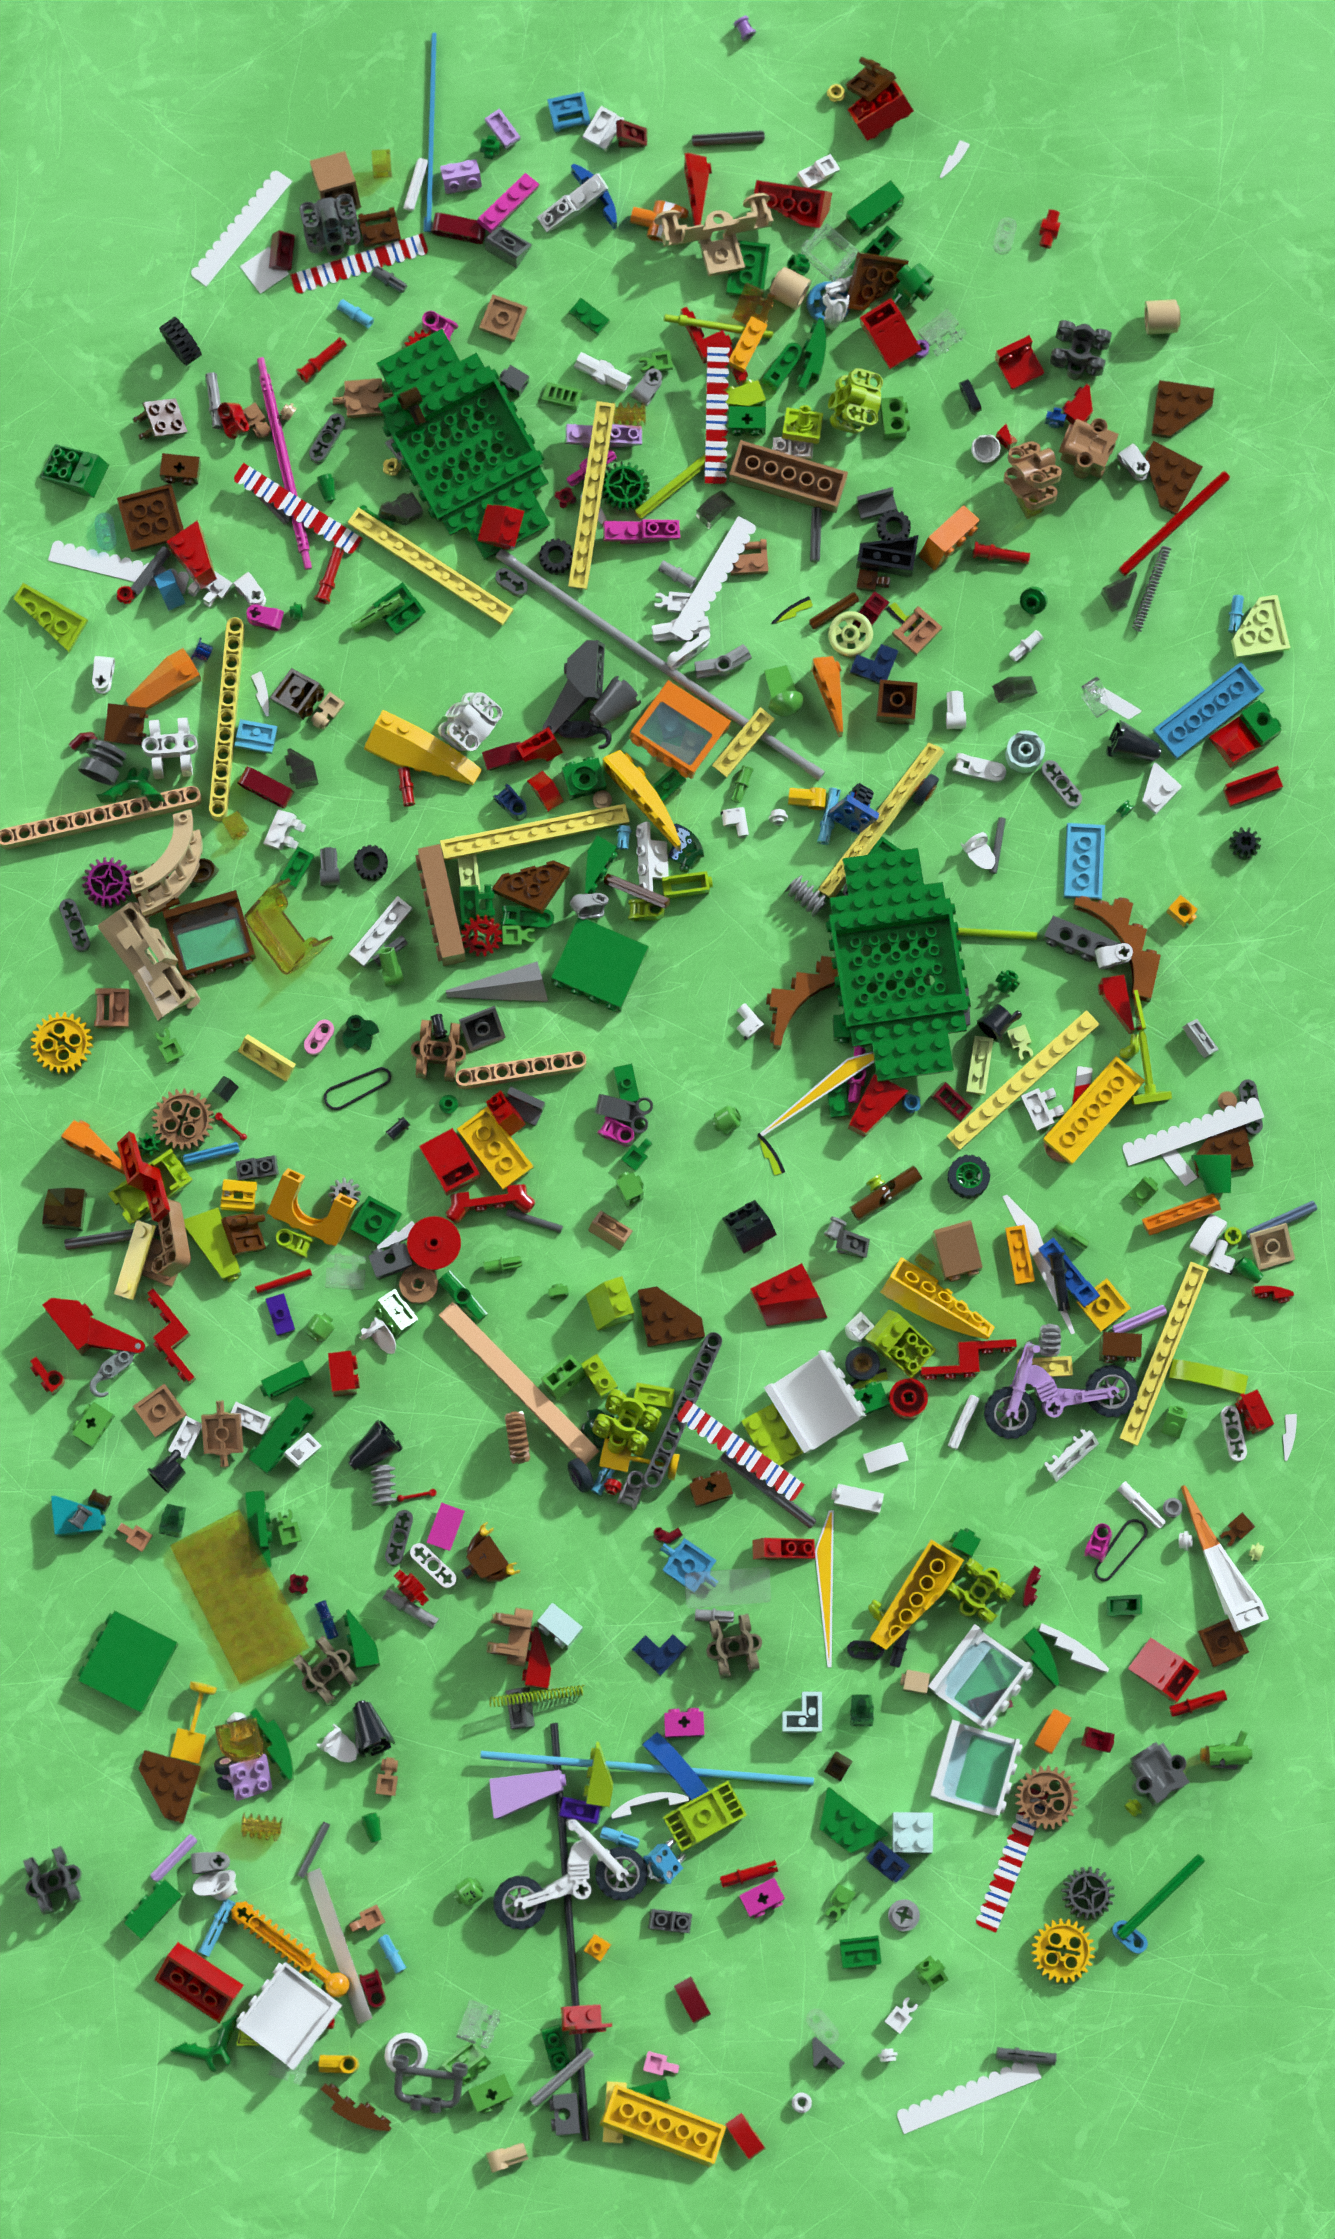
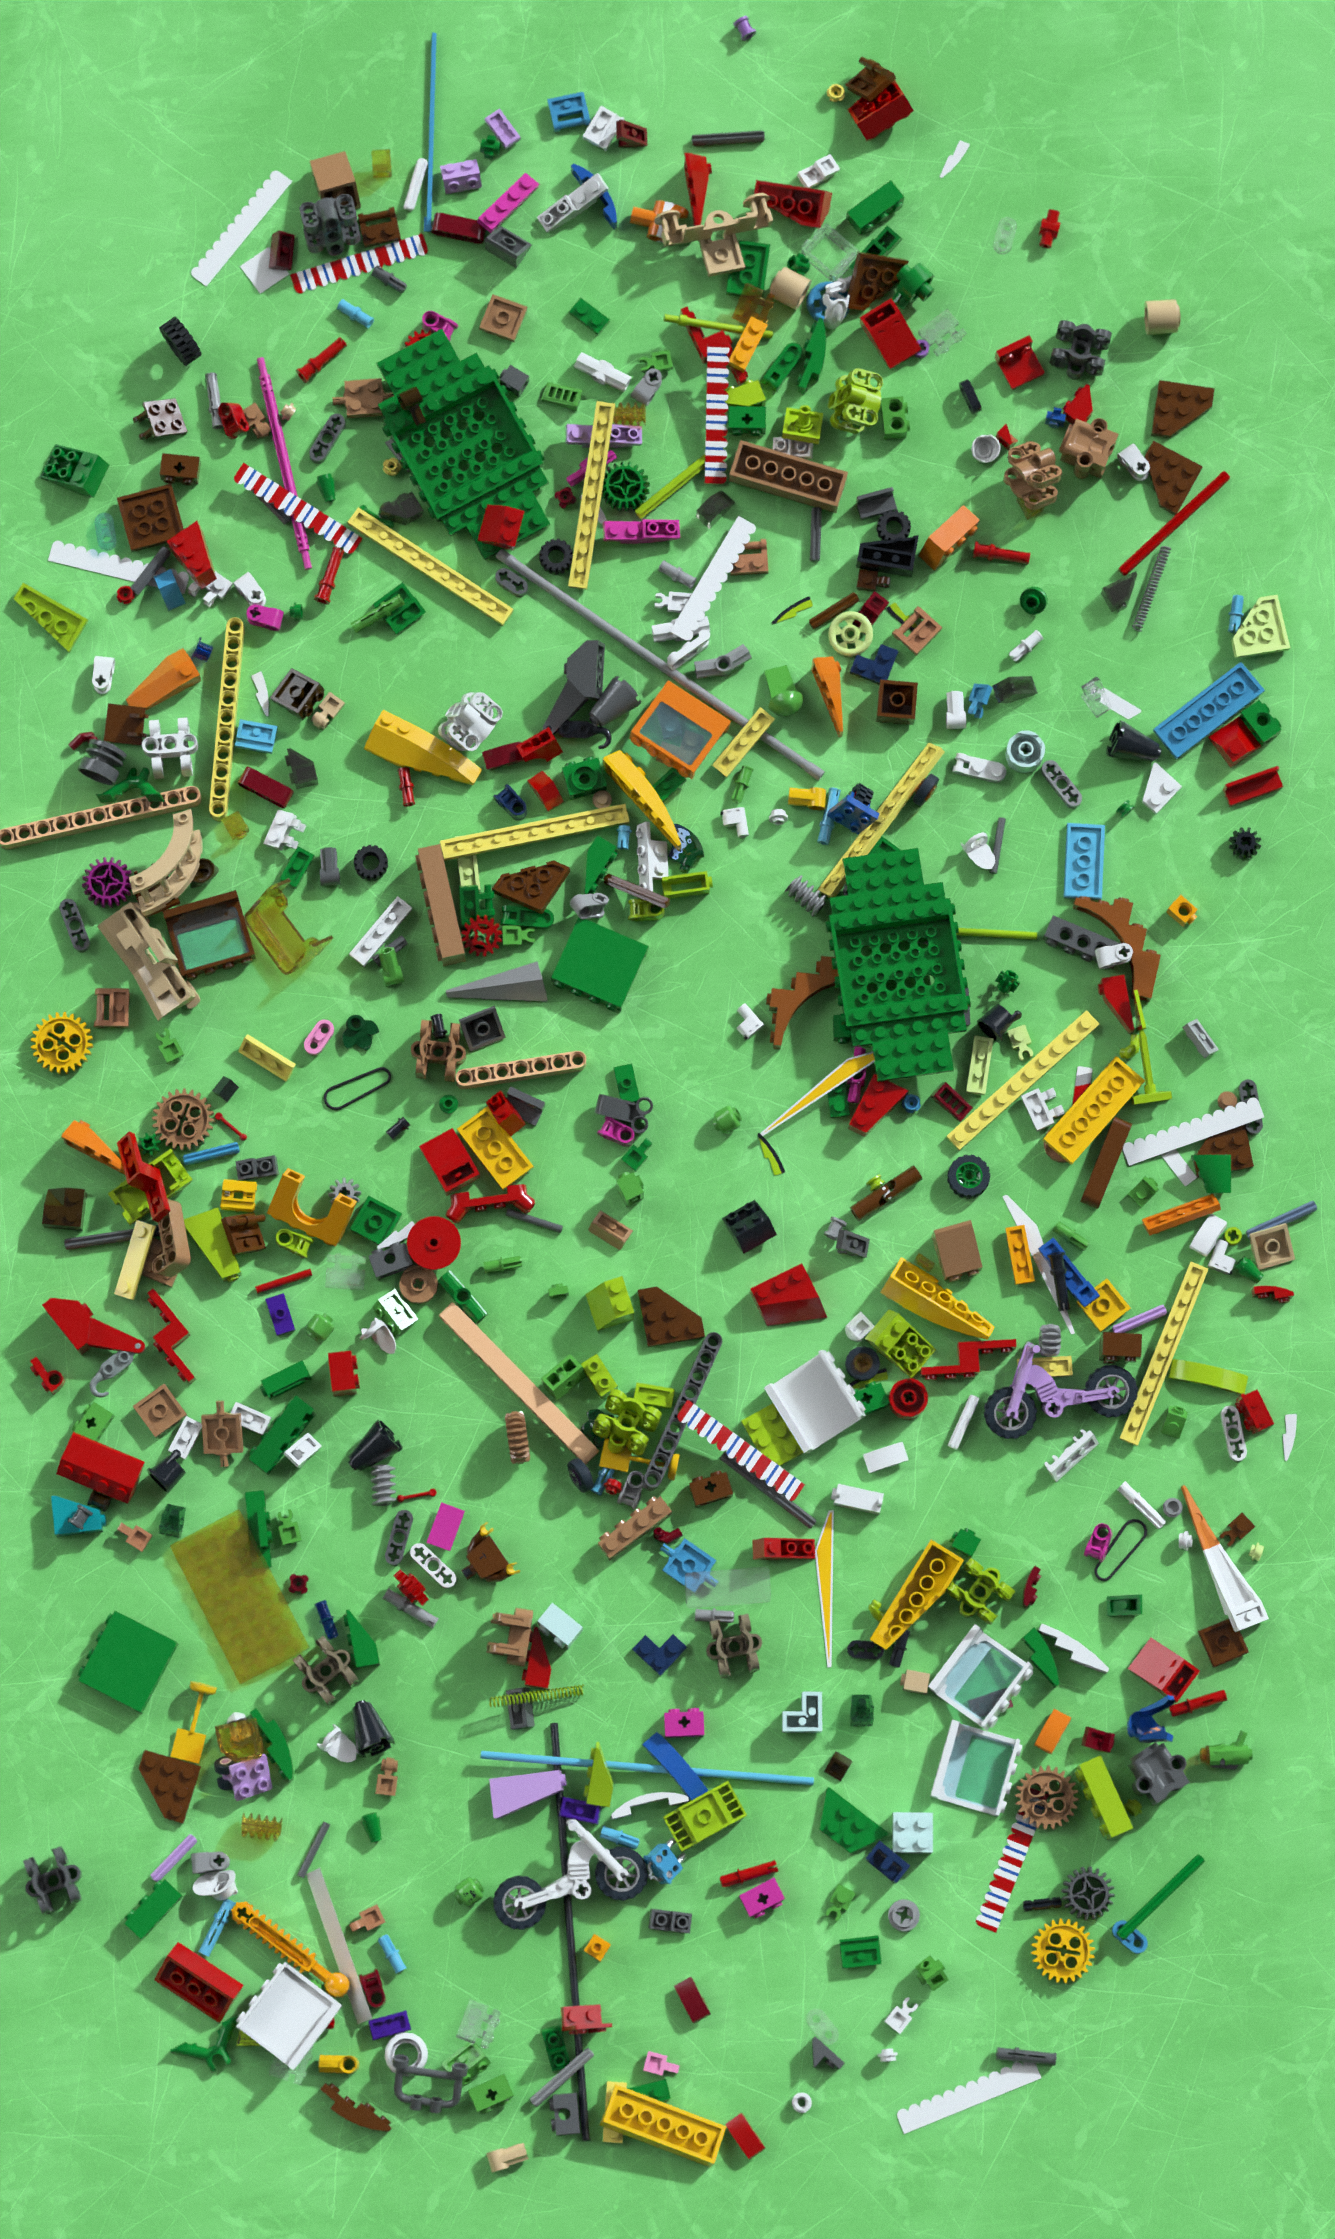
none -> red slope [56,1432,145,1504]
none -> dark purple plate [368,2010,411,2040]
none -> medium nougat brick [598,1496,672,1561]
none -> dark azure plate [968,684,992,718]
none -> black axle [1023,1897,1062,1911]
none -> lime brick [1074,1755,1133,1840]
none -> reddish brown beam [1080,1117,1132,1209]
none -> blue piece [1127,1695,1174,1743]

